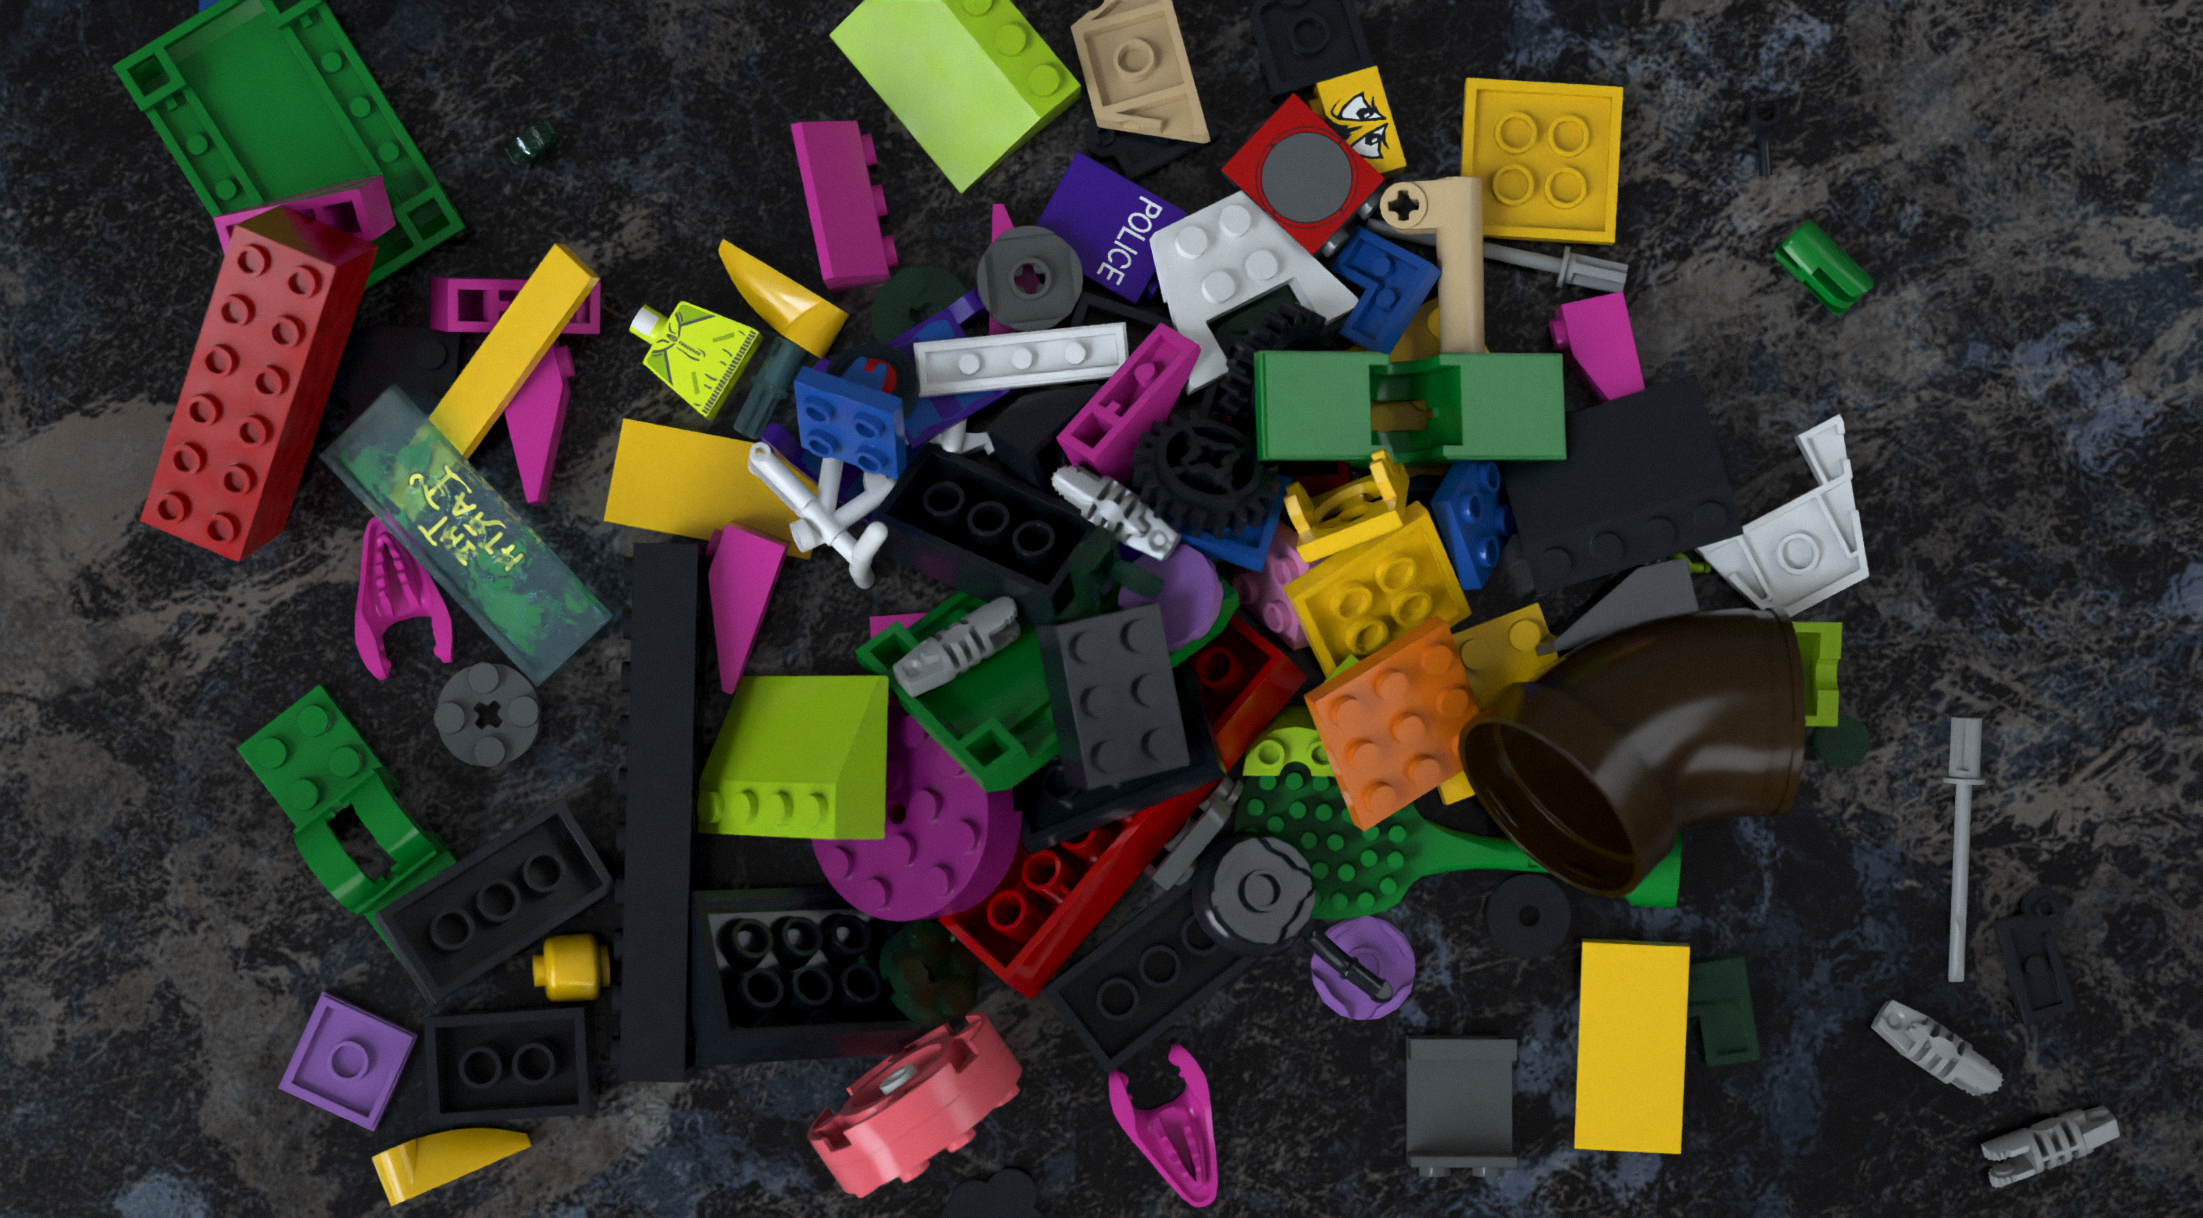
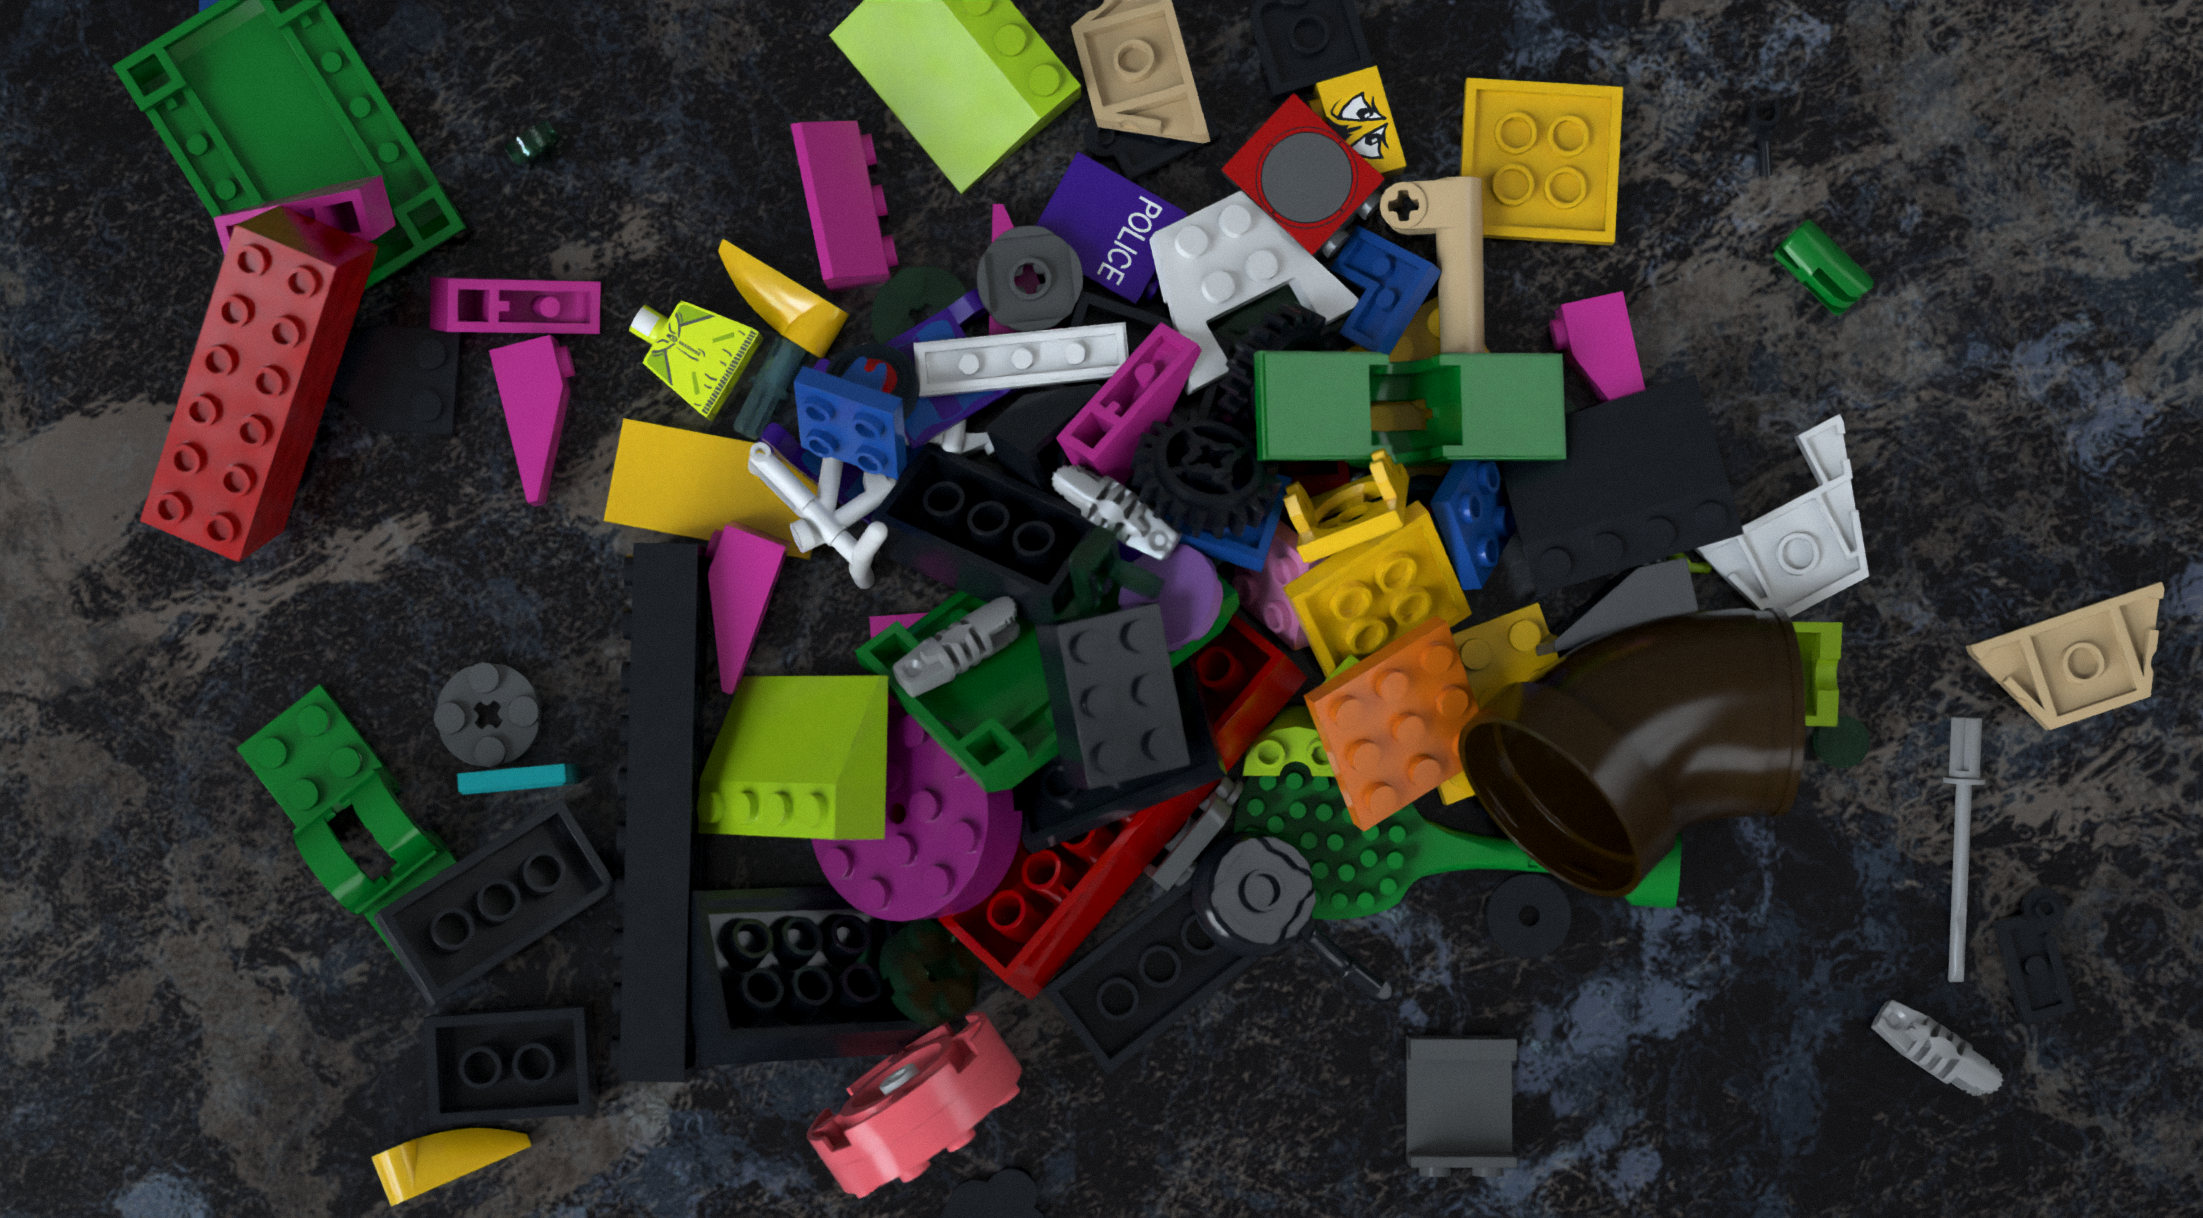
medium lavender tile [278,991,421,1132] -> none
clear light blue tile [319,384,614,687] -> none
dark pink animal [355,514,454,681] -> none
yellow tile [379,243,600,521] -> none
yellow head [532,933,610,1004] -> none
dark pink animal [1109,1041,1218,1207] -> none
medium lavender tile [1310,916,1415,1020] -> none
light grey piece [1366,218,1629,293] -> none
yellow tile [1574,938,1690,1154] -> none
clear green plate [1687,953,1760,1067] -> none
light grey hinge [1981,1106,2120,1188] -> none
none -> teal tile [457,763,581,795]
none -> tan wing [1966,582,2164,730]

